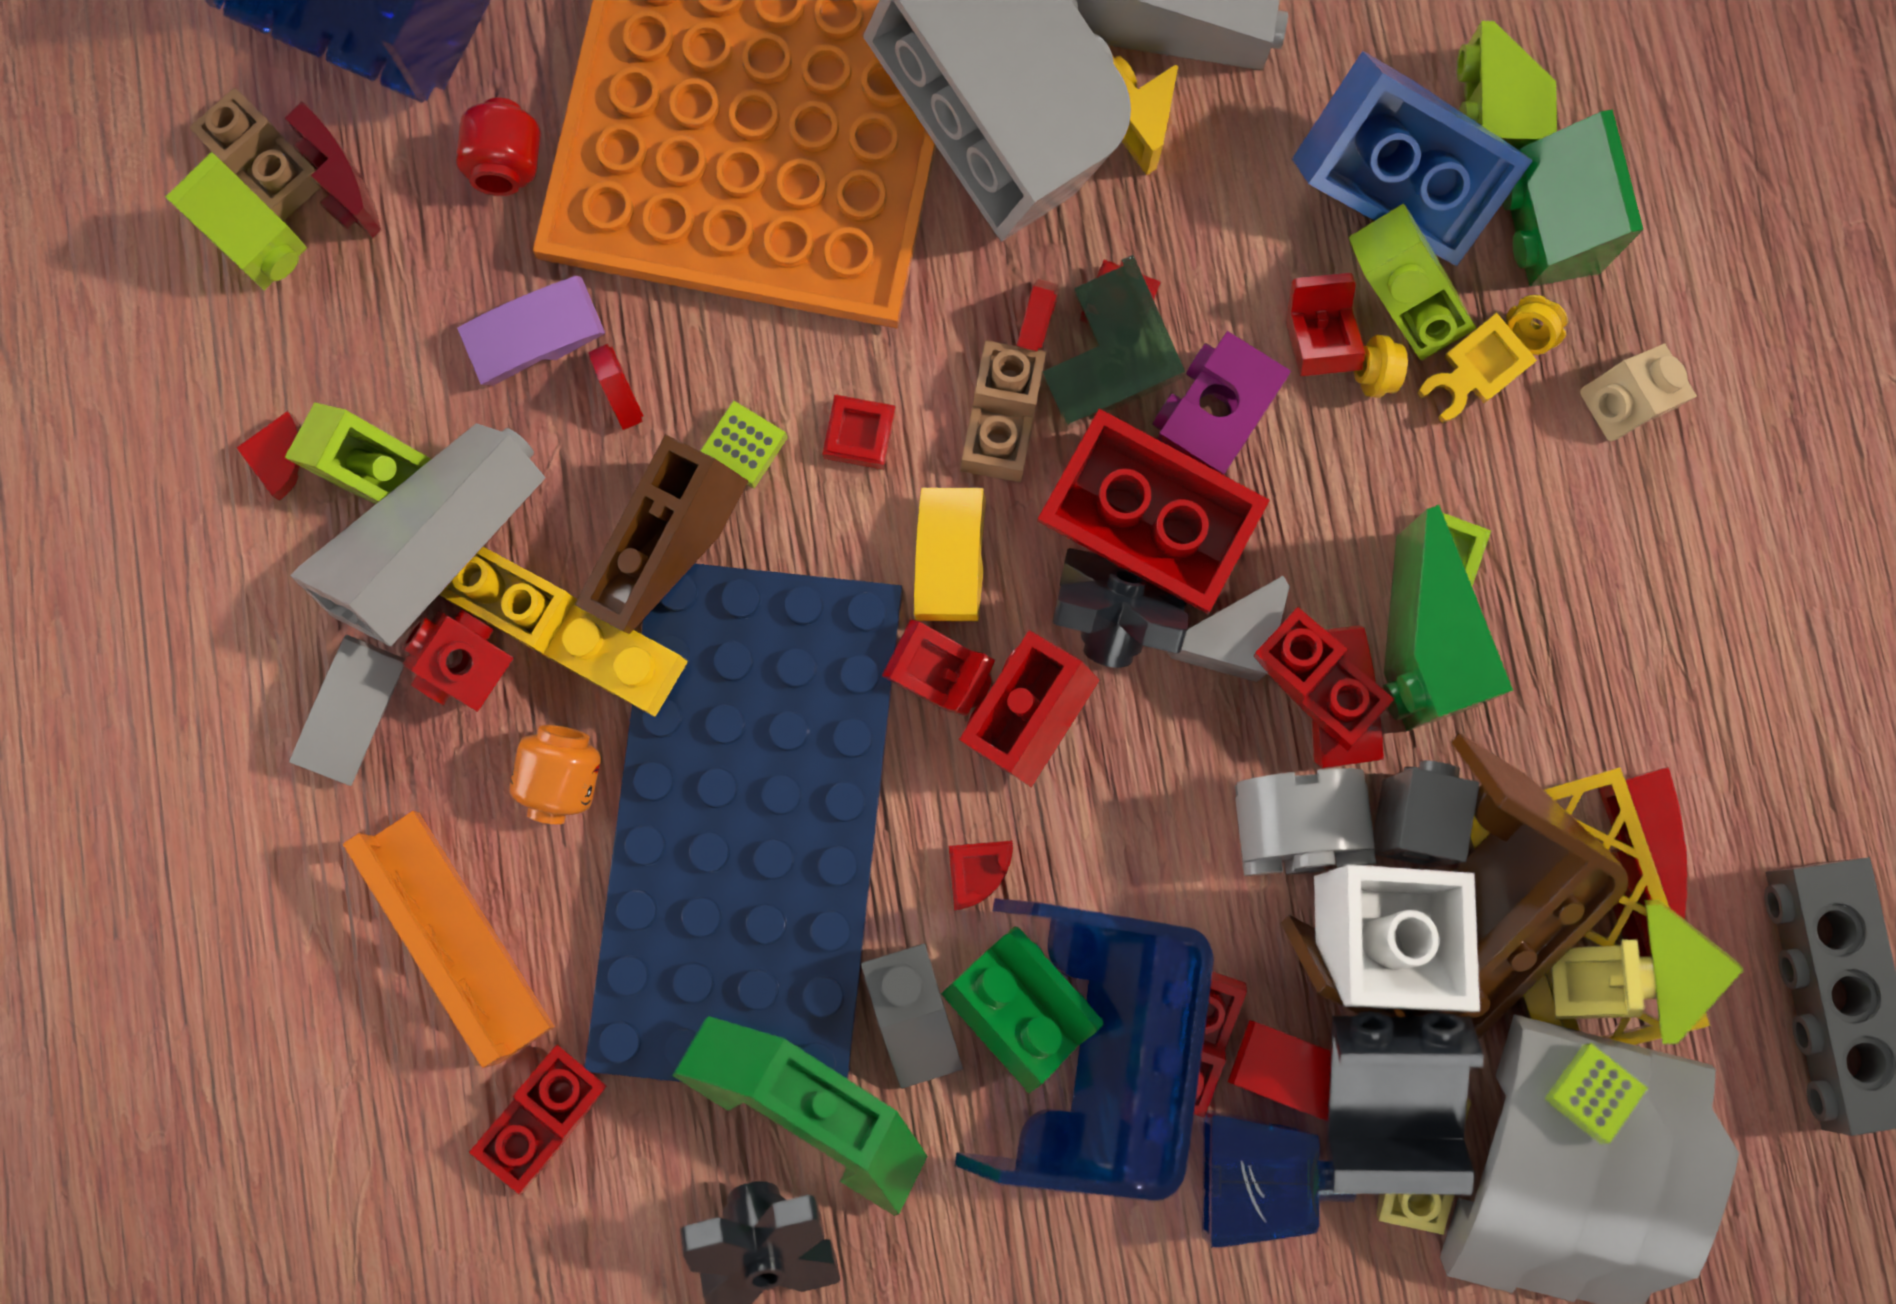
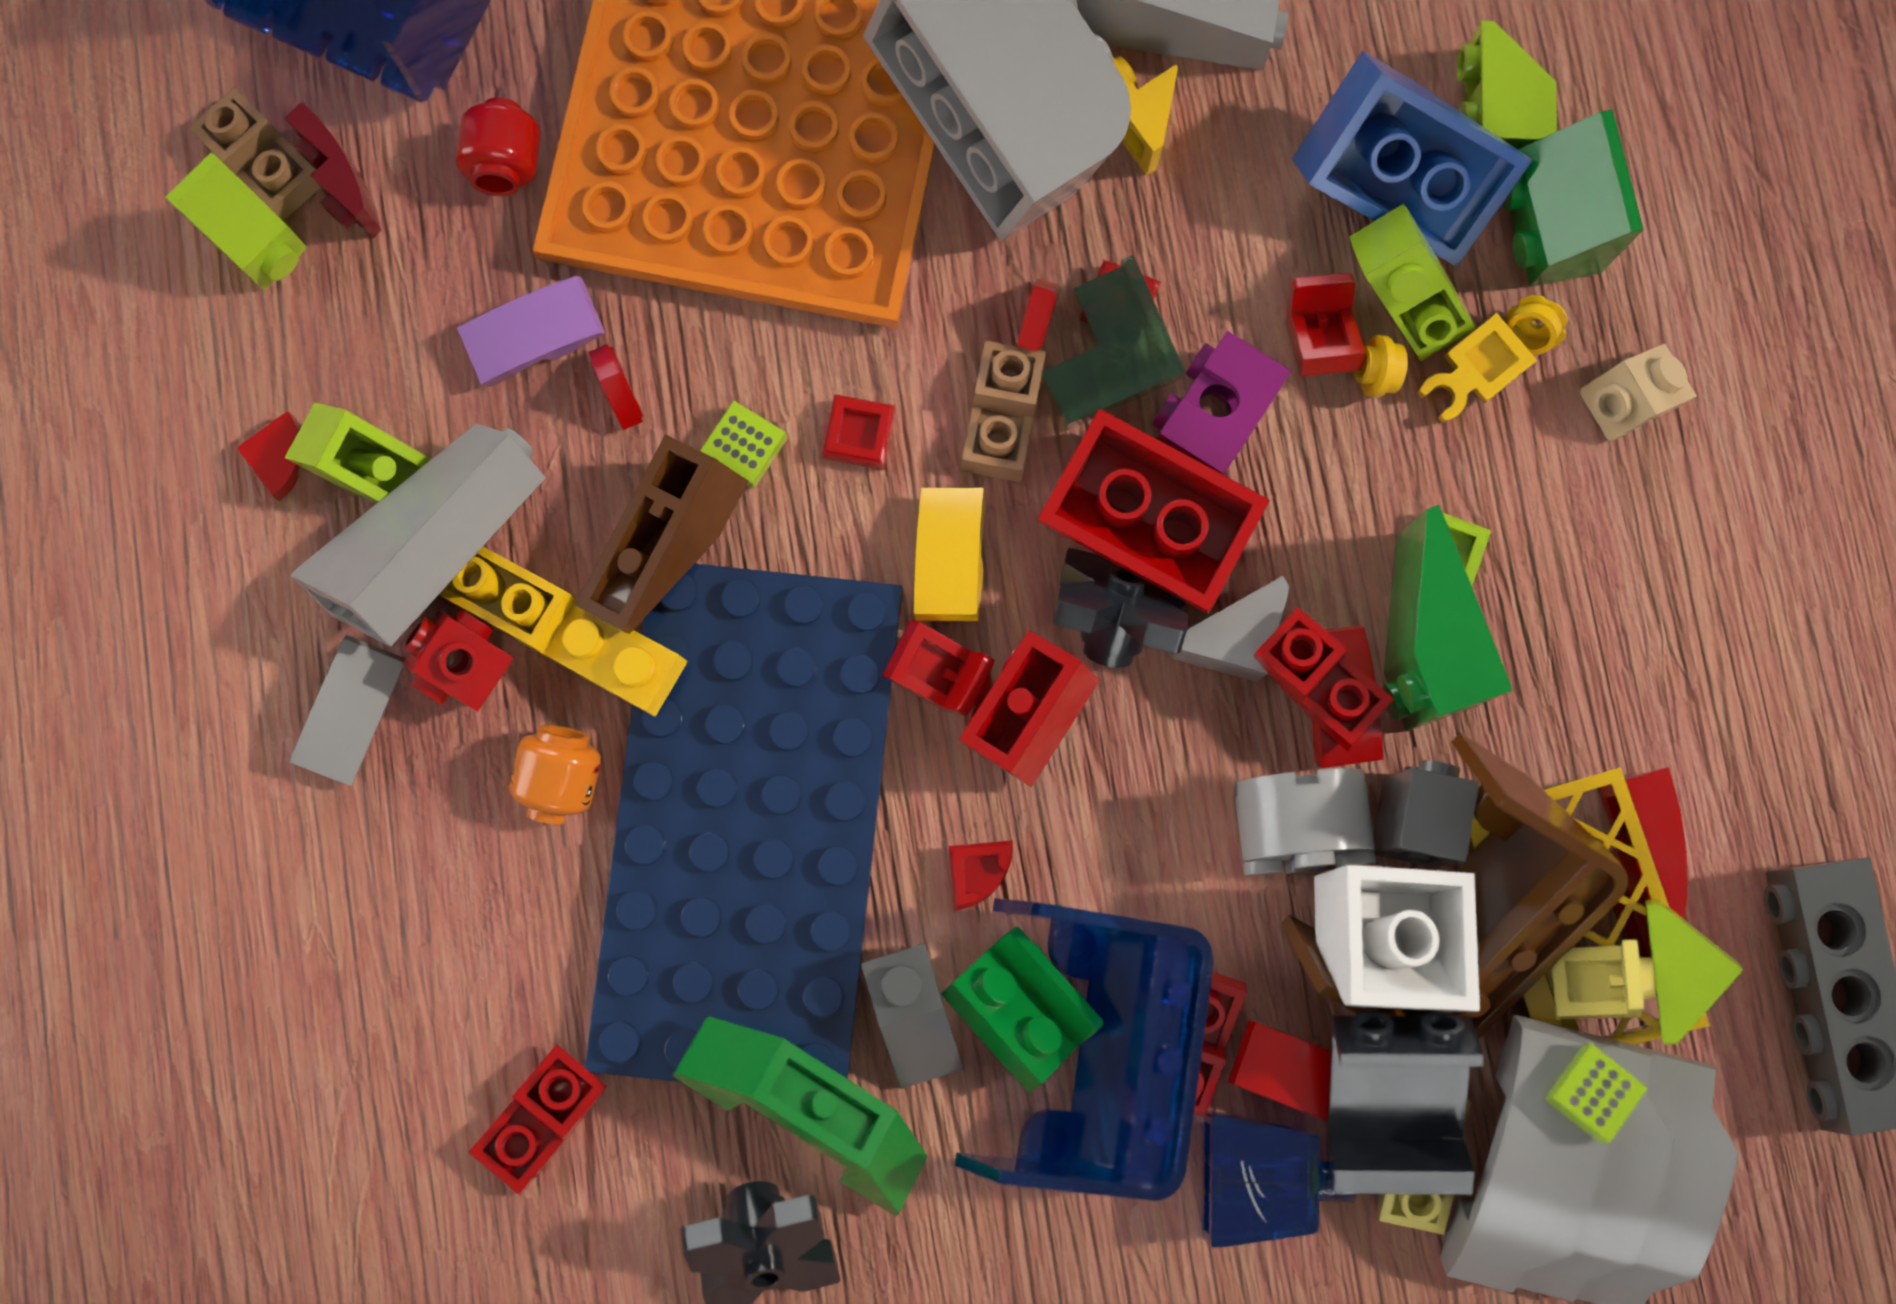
orange fence [342,811,555,1069] -> none

